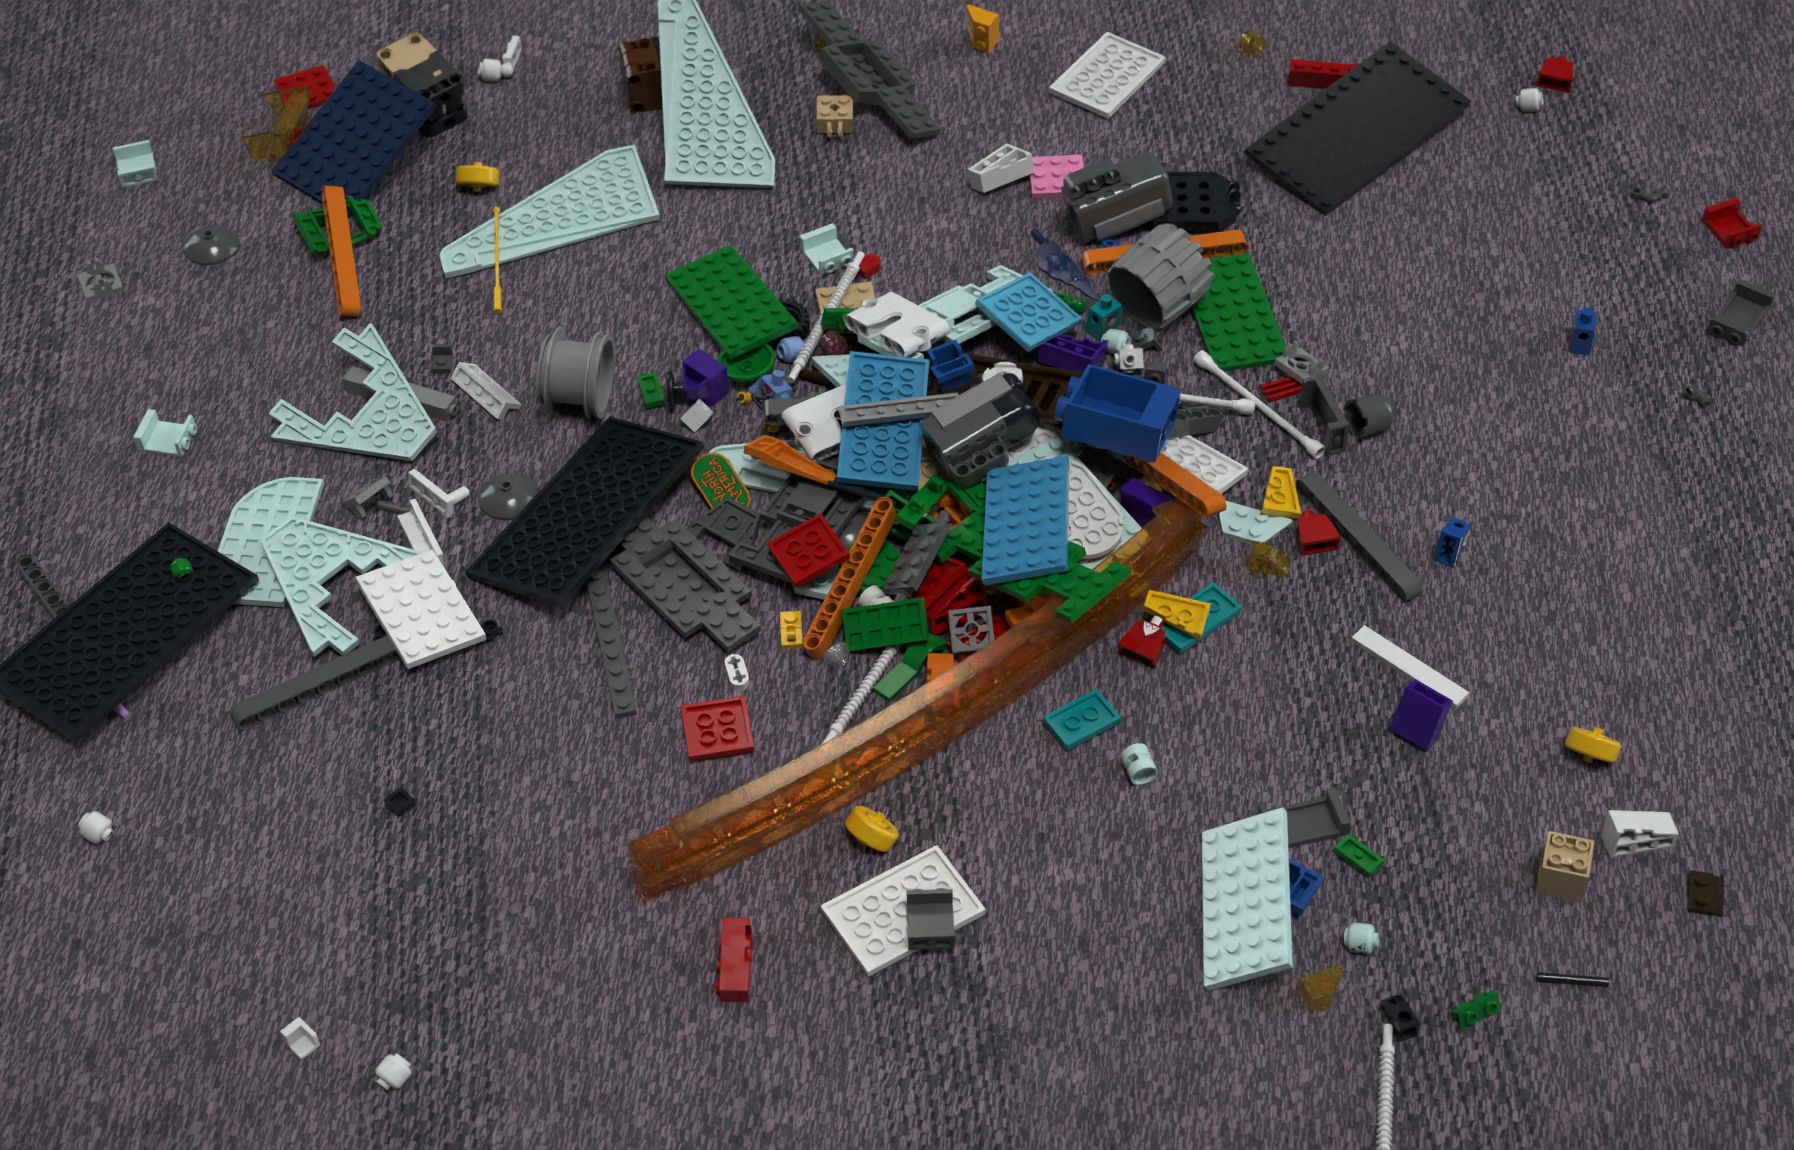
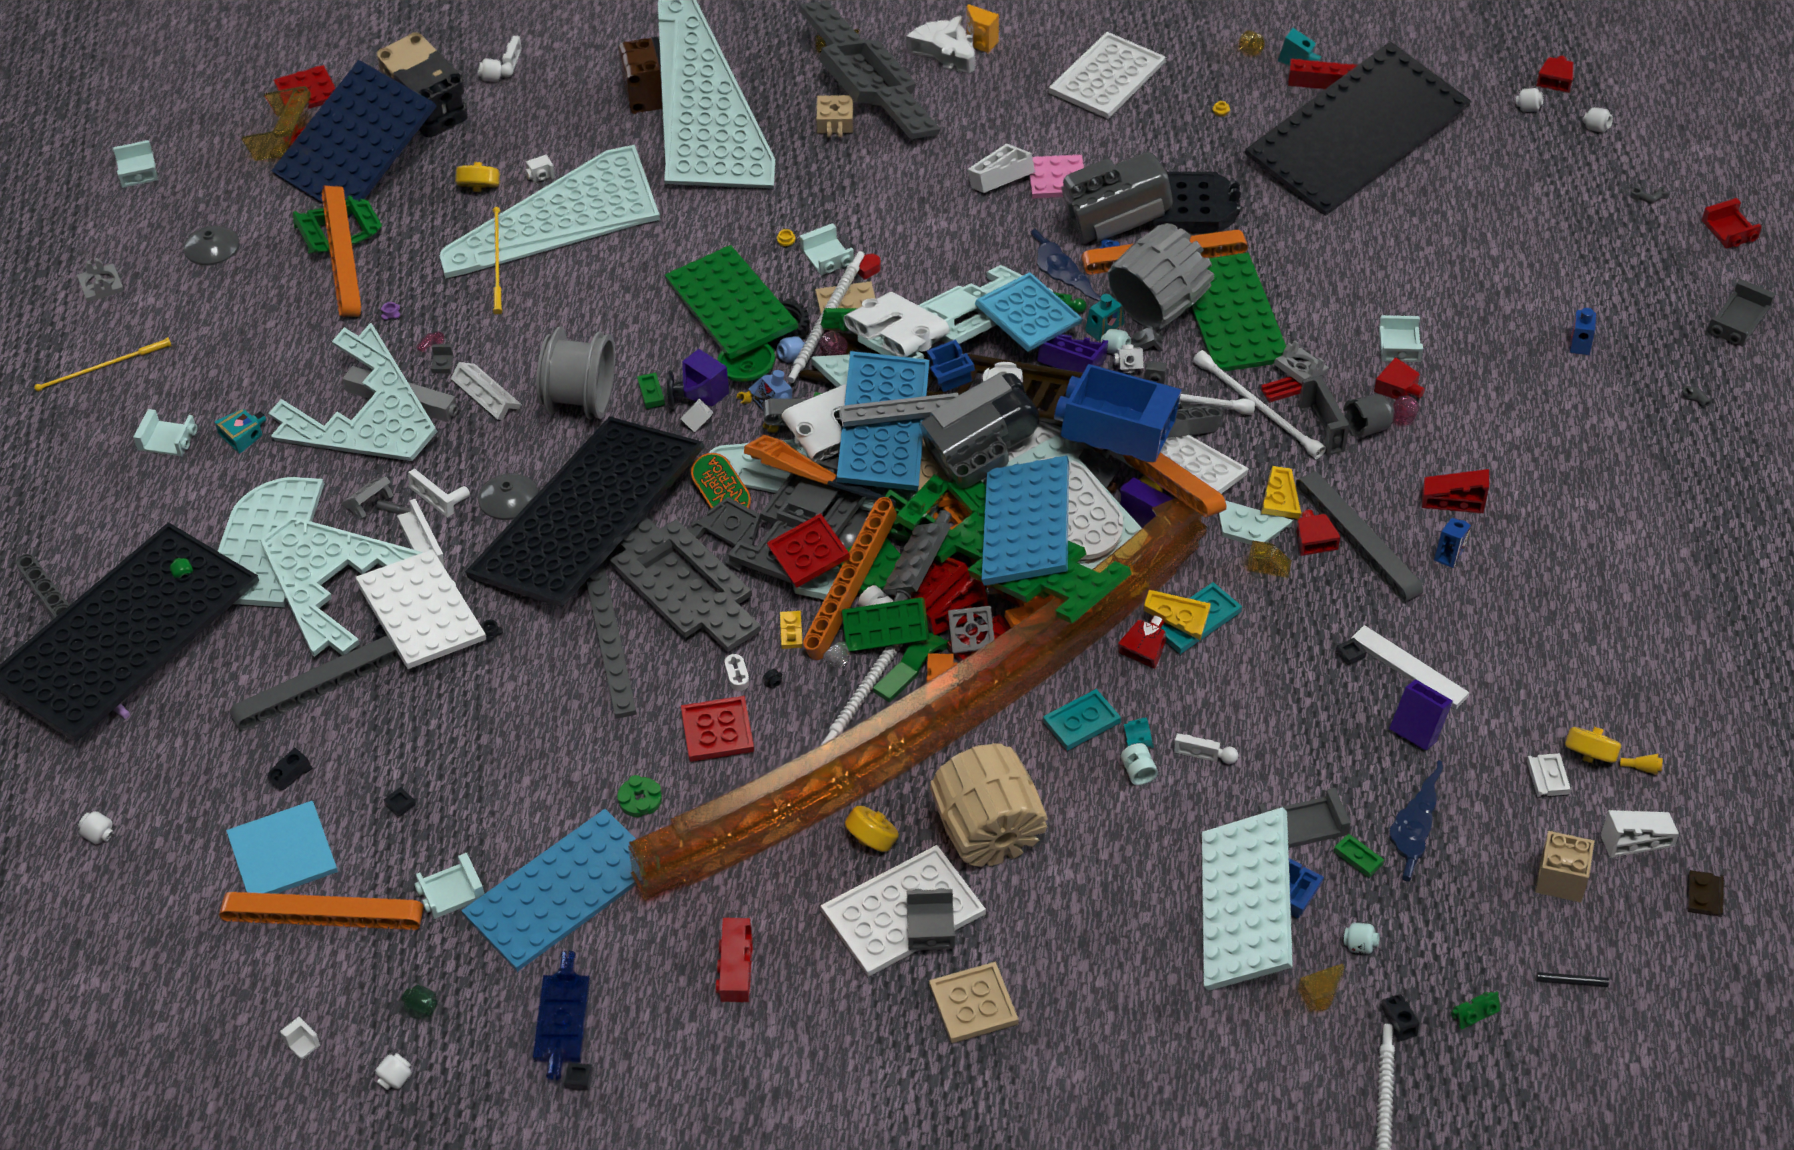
none -> yellow piece [34,338,172,392]
none -> teal torso [214,409,267,454]
none -> orange beam [219,892,424,930]
none -> medium azure tile [226,800,338,894]
none -> black leg [267,748,313,791]
none -> medium lavender plate [381,302,400,320]
none -> clear green head [401,984,438,1019]
none -> light aqua panel [414,853,484,919]
none -> clear pink arm [416,331,444,352]
none -> dark azure plate [461,809,661,972]
none -> white brick [525,155,555,183]
none -> clear blue plate [533,951,590,1080]
none -> black plate [564,1062,593,1090]
none -> green plate [617,775,662,817]
none -> black plate [763,669,783,688]
none -> yellow plate [777,229,795,246]
none -> white animal [906,16,976,73]
none -> tan plate [929,962,1019,1043]
none -> tan wheel [930,743,1048,867]
none -> teal piece [1124,717,1154,748]
none -> white plate [1174,733,1238,764]
none -> yellow plate [1212,101,1230,117]
none -> teal torso [1278,28,1322,65]
none -> black plate [1336,638,1367,665]
none -> red torso [1374,357,1425,402]
none -> light aqua panel [1379,315,1423,362]
none -> dark blue piece [1389,760,1443,882]
none -> clear pink head [1393,395,1419,425]
none -> red wedge [1422,469,1489,514]
none -> white plate [1527,753,1571,797]
none -> white head [1584,108,1613,132]
none -> yellow cone [1620,753,1663,775]

